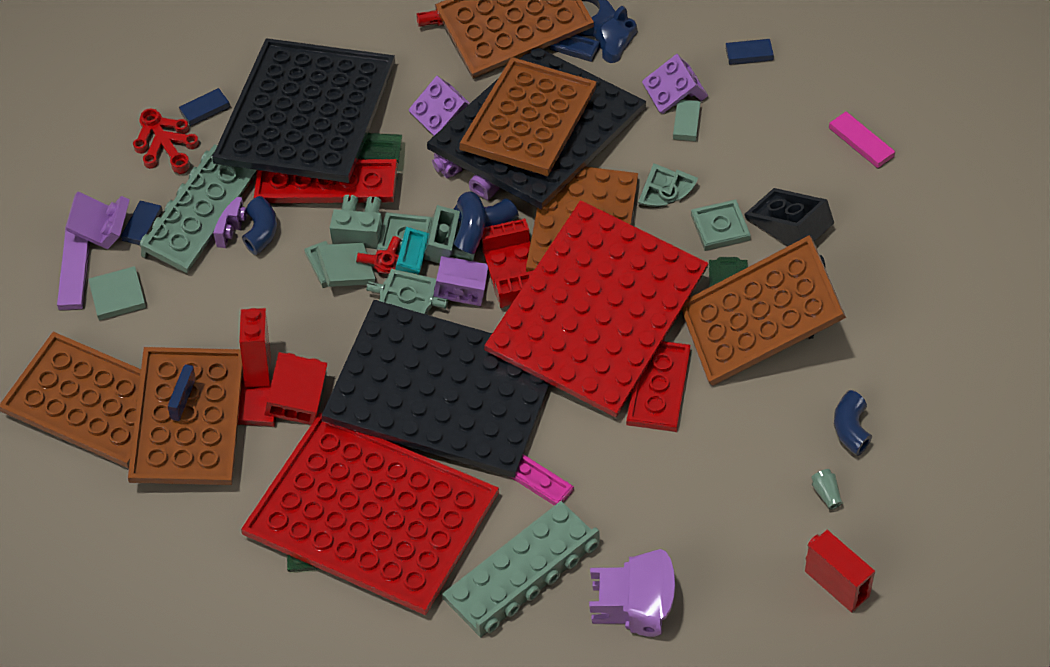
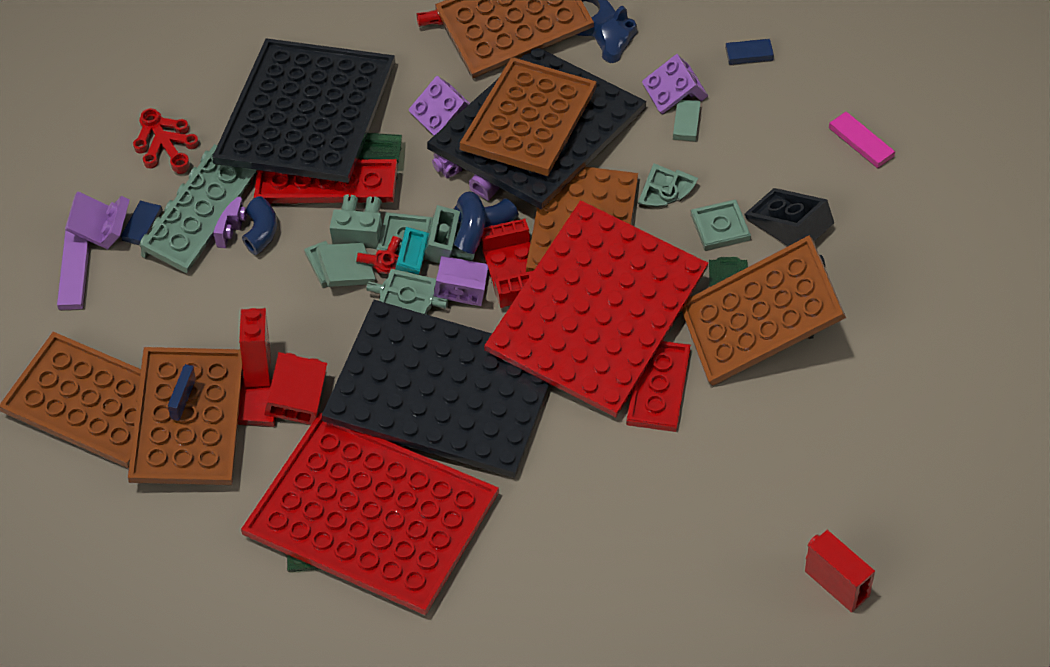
sand green tile [88,266,146,320] -> none
dark blue tile [179,88,230,126] -> none
sand green bracket [442,501,600,638] -> none
dark pink tile [511,454,574,506] -> none
dark blue tile [550,35,600,62] -> none
medium lavender piece [589,549,675,637] -> none
sand green cone [811,469,843,510] -> none
dark blue cylinder [834,390,872,456] -> none

